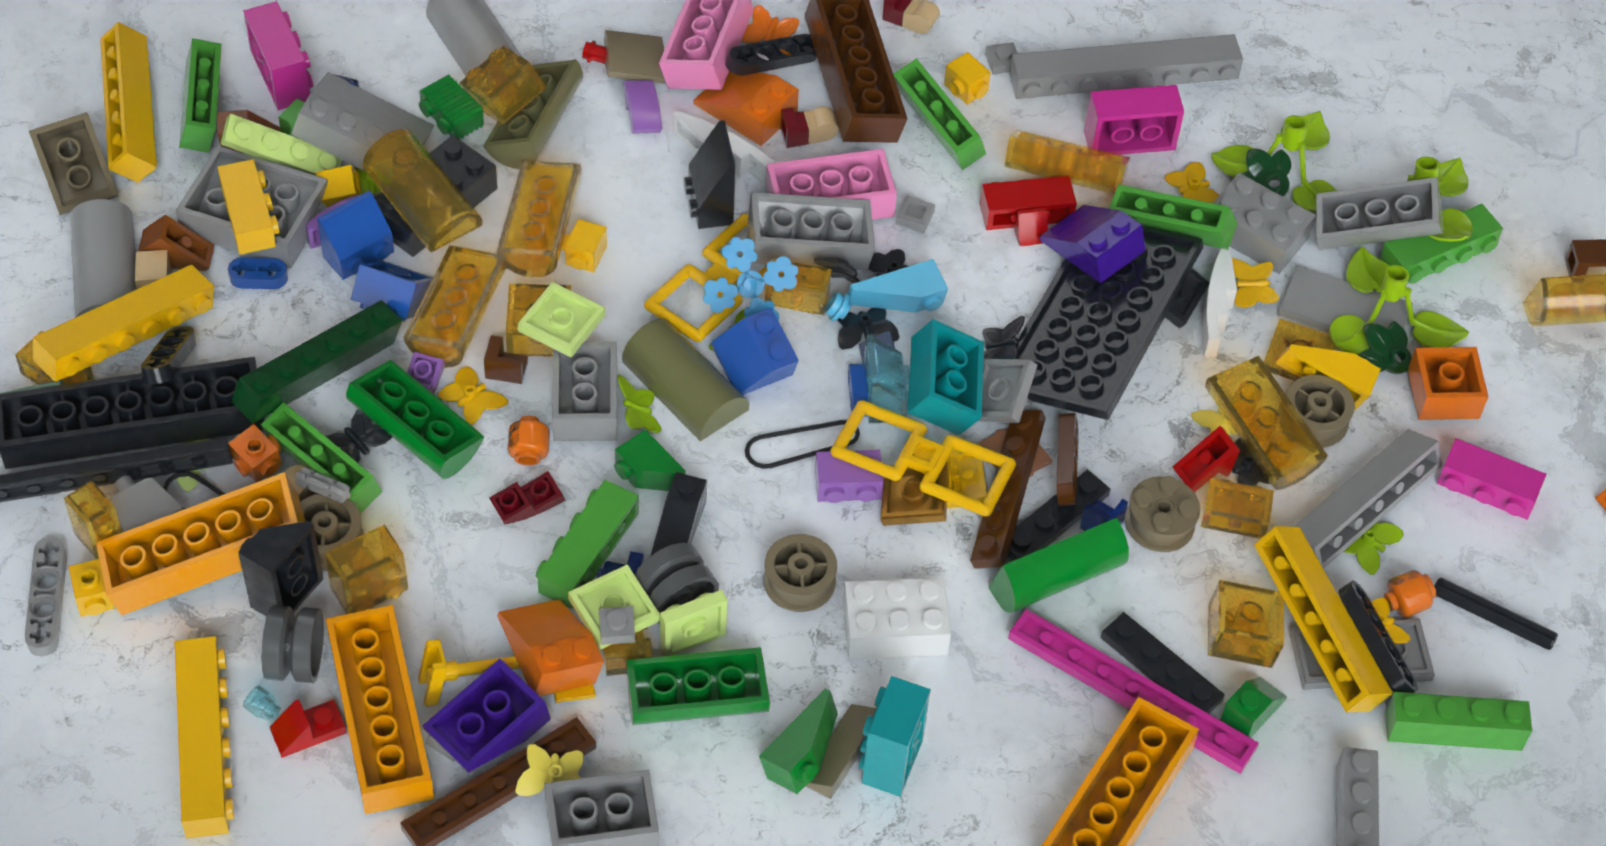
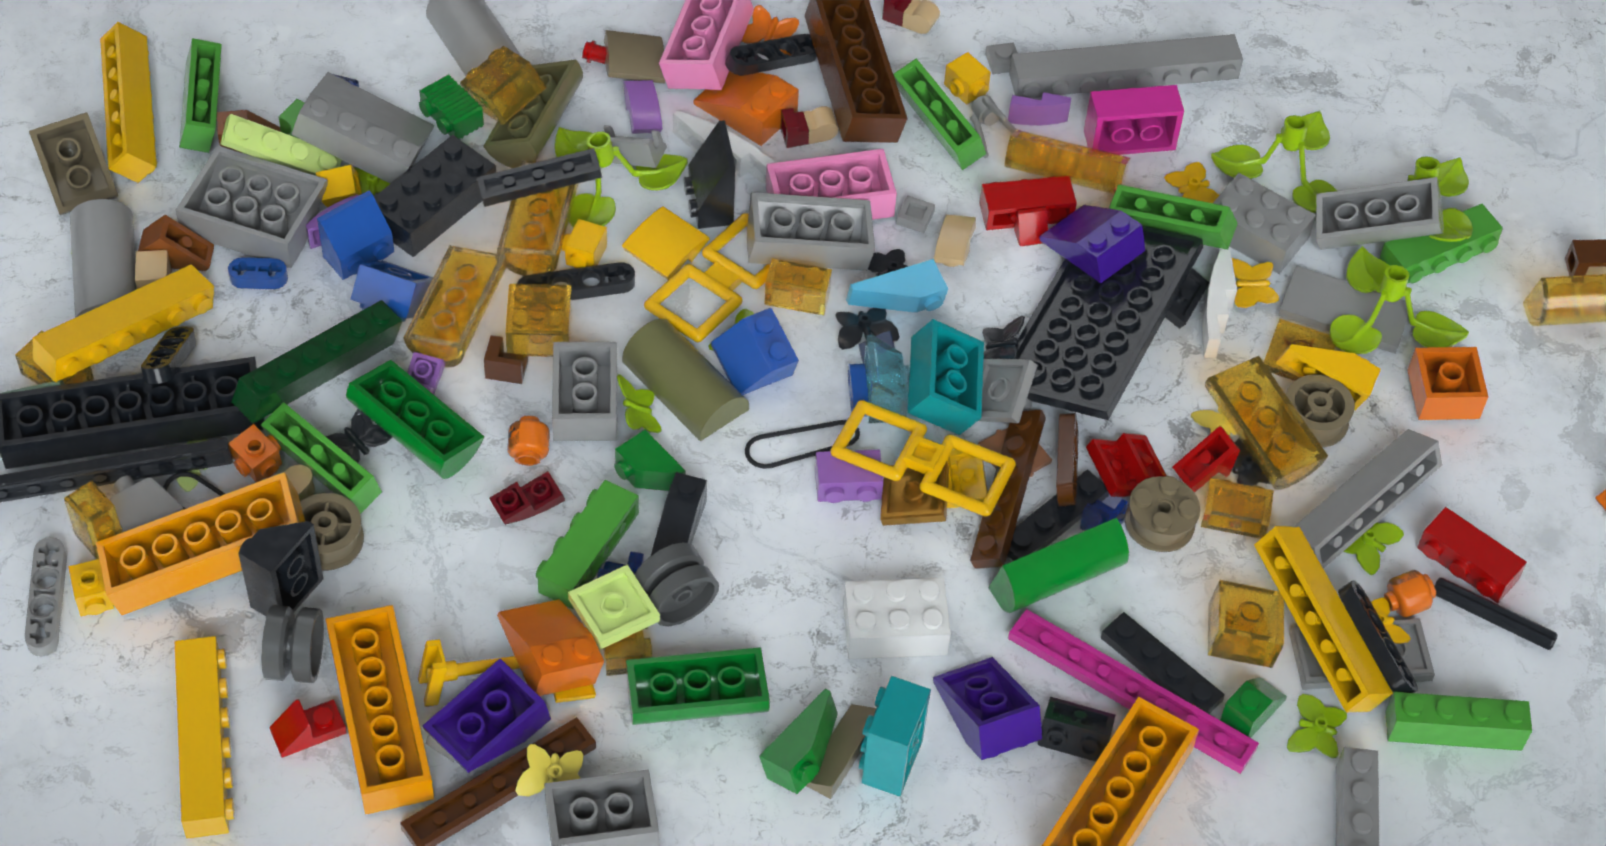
yellow brick [217,159,280,255] -> none
dark pink brick [243,1,314,110] -> none
clear light blue hose [243,685,281,721] -> none
light grey axle [295,467,351,503] -> none
clear yellow brick [324,524,408,614] -> none
clear yellow brick [363,129,482,253] -> none
yellow piece [438,366,509,425] -> none
yellowish green plate [518,282,606,358] -> none
light grey plate [599,606,635,645] -> none
yellowish green plate [660,589,727,656] -> none
dark azure plant [703,237,798,321] -> none
dark tan wheel [764,534,837,612] -> none
black piece [814,258,860,283] -> none
medium azure plate [824,292,852,322] -> none
dark green plate [1242,149,1291,197] -> none
dark green plate [1358,321,1412,375] -> none
dark pink brick [1437,438,1547,520] -> none
none -> black plate [477,148,602,207]
none -> black beam [517,262,635,306]
none -> lime plant [555,127,688,228]
none -> light grey hinge [604,125,667,168]
none -> yellow slope [622,206,710,280]
none -> dark purple slope [933,657,1042,760]
none -> tan slope [934,214,976,267]
none -> light grey plant [970,95,1032,158]
none -> medium lavender slope [1008,92,1072,126]
none -> black bracket [1038,697,1116,762]
none -> red slope [1086,433,1167,497]
none -> lime piece [1287,694,1347,758]
none -> red brick [1417,507,1527,603]

